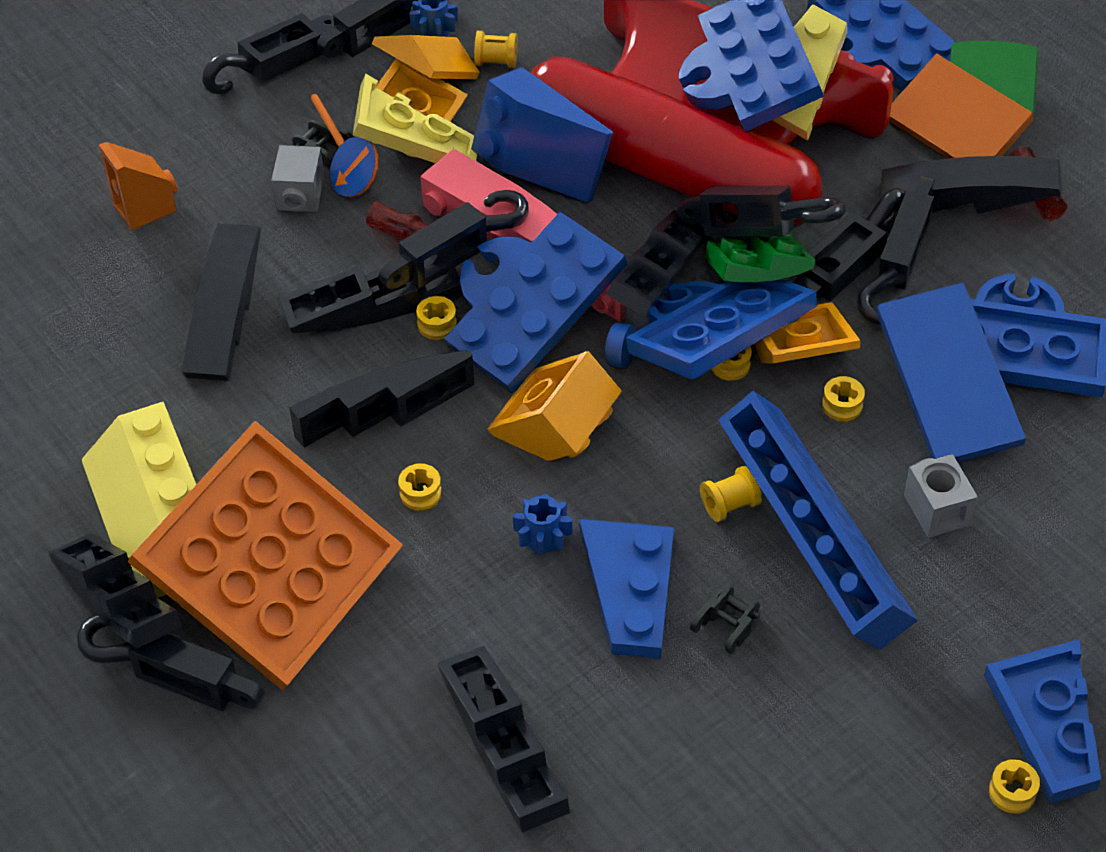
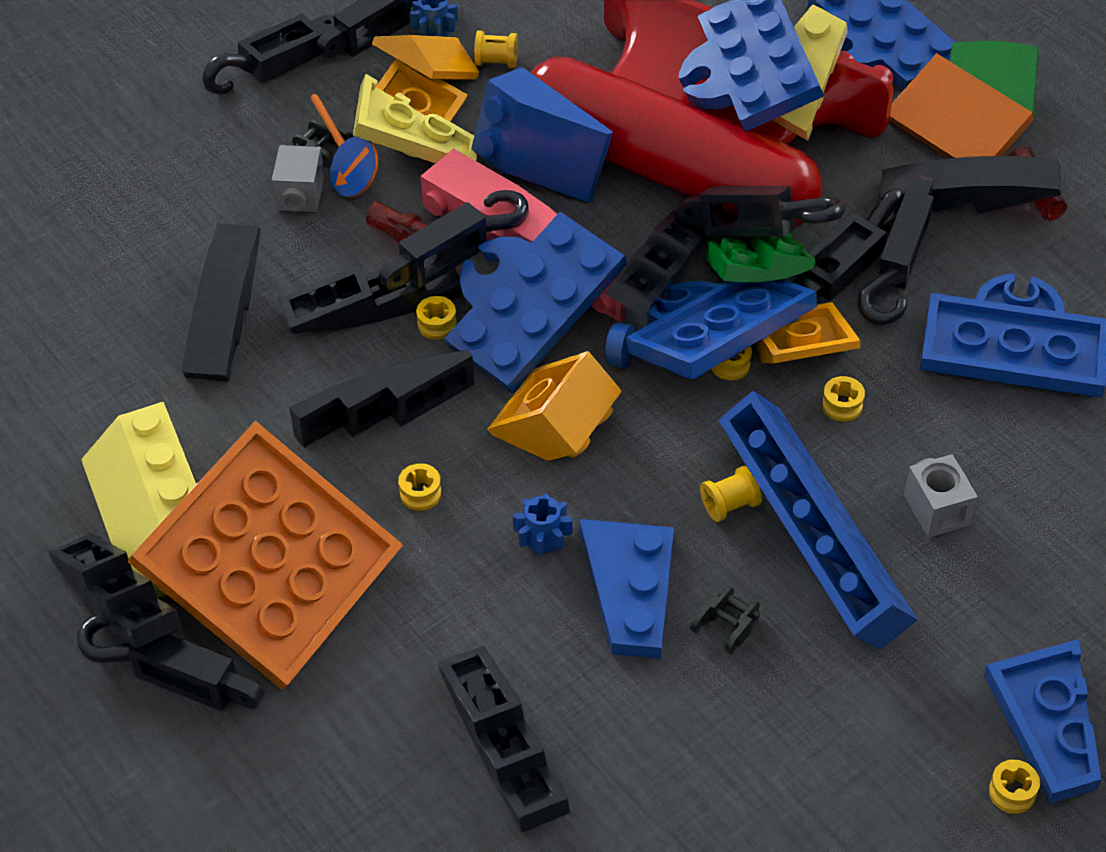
orange slope [99,142,178,231] -> none
blue tile [876,282,1026,463] -> none

